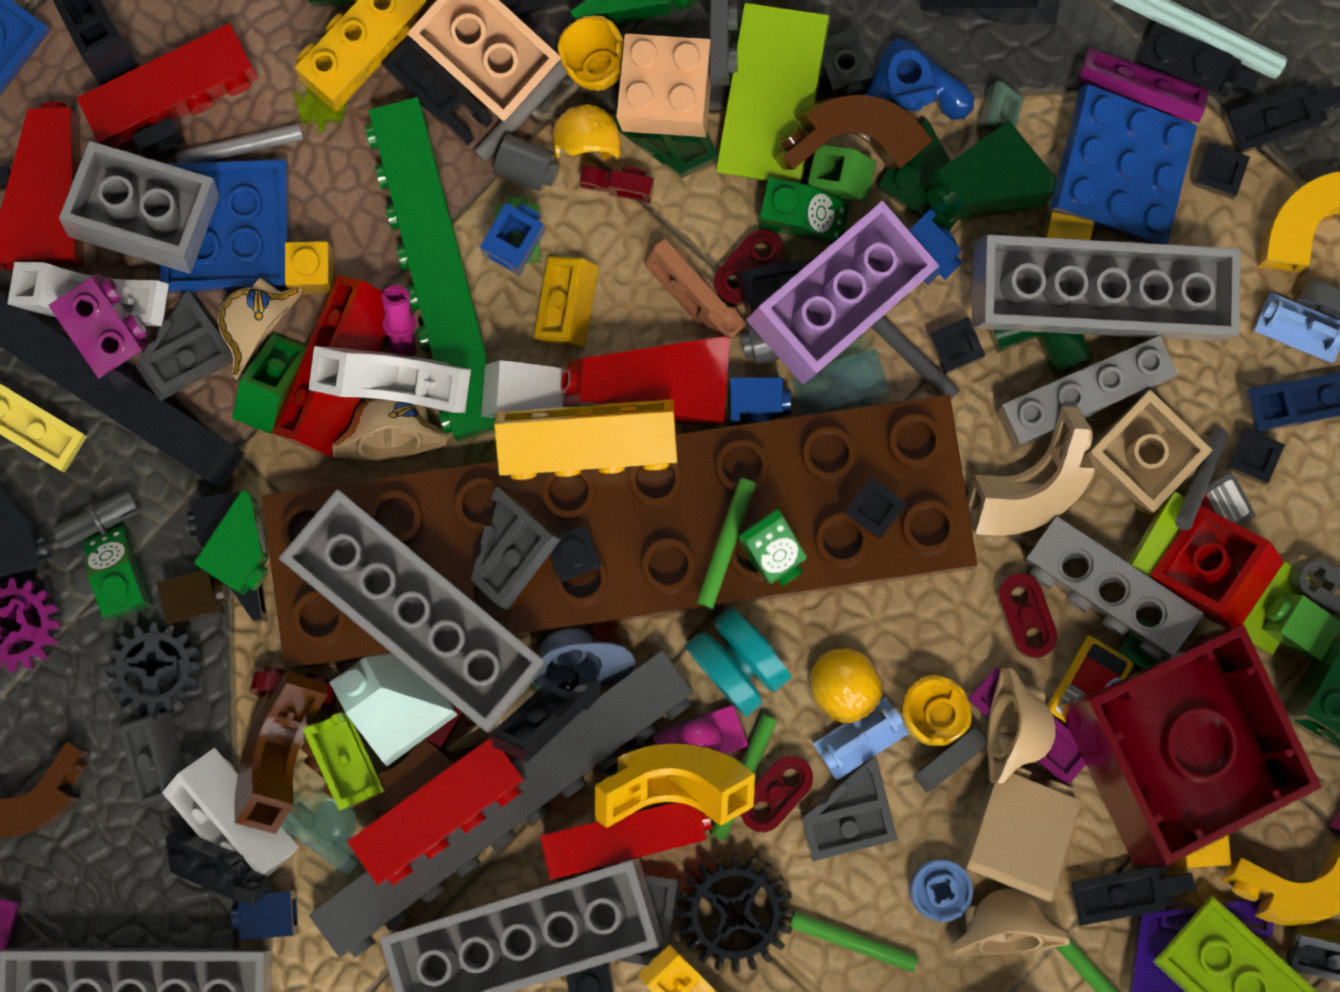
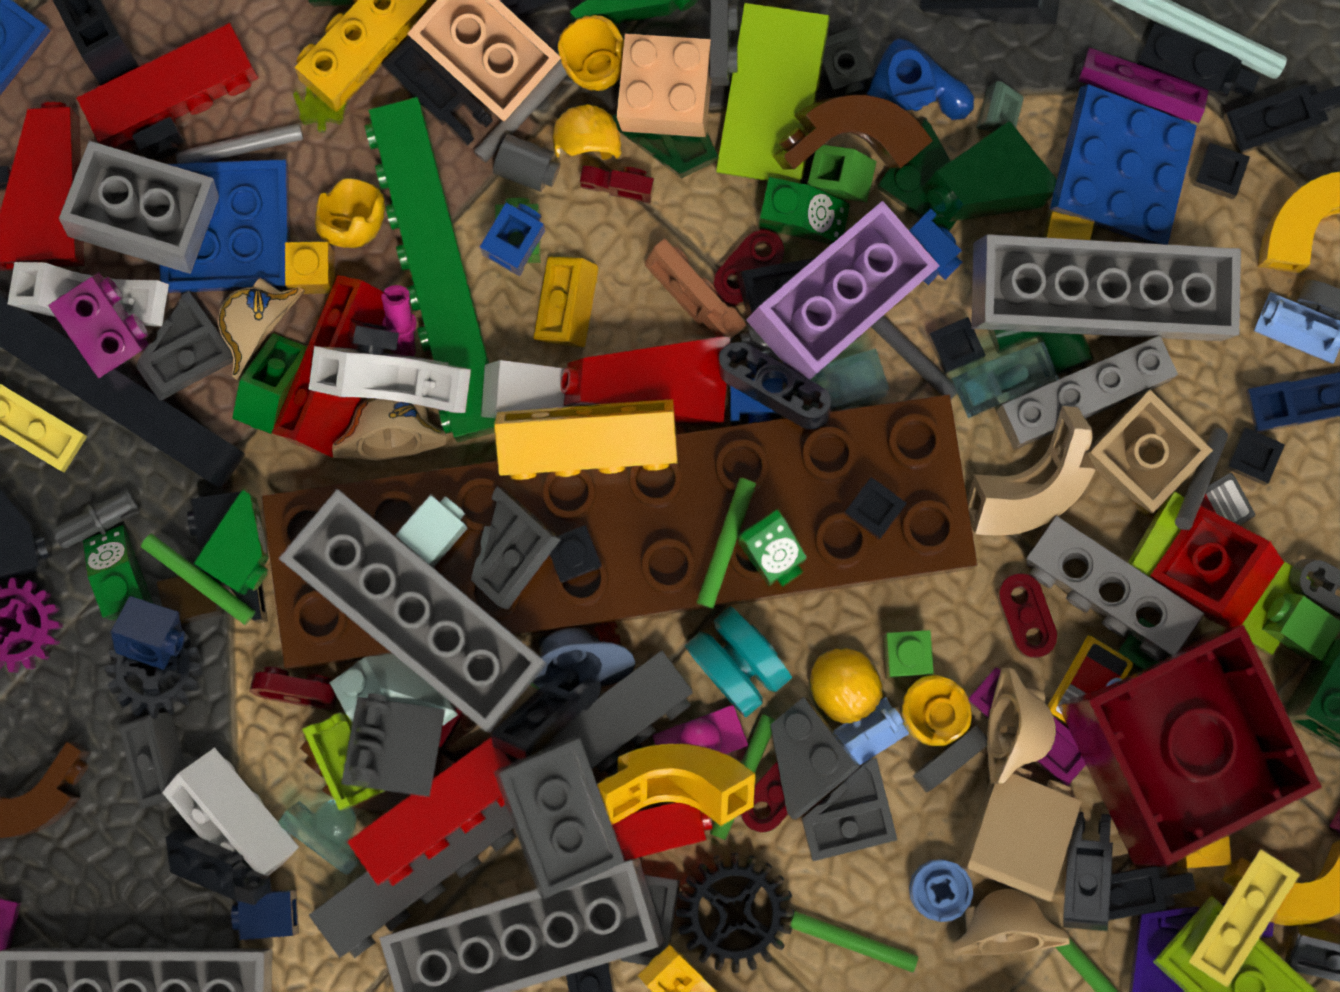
reddish brown arch [234,671,328,834] -> none
none -> dark blue brick [111,596,185,670]
none -> bright green bar [141,533,255,625]
none -> yellow hair [315,178,385,248]
none -> dark grey hinge [341,693,445,797]
none -> black plate [347,320,399,355]
none -> light aqua brick [395,495,468,568]
none -> dark grey plate [493,736,625,899]
none -> black beam [719,342,831,429]
none -> dark grey wing [770,697,860,820]
none -> bright green brick [883,630,934,679]
none -> clear light blue slope [952,341,1059,418]
none -> black hinge [1063,812,1113,931]
none -> light yellow plate [1189,849,1300,987]

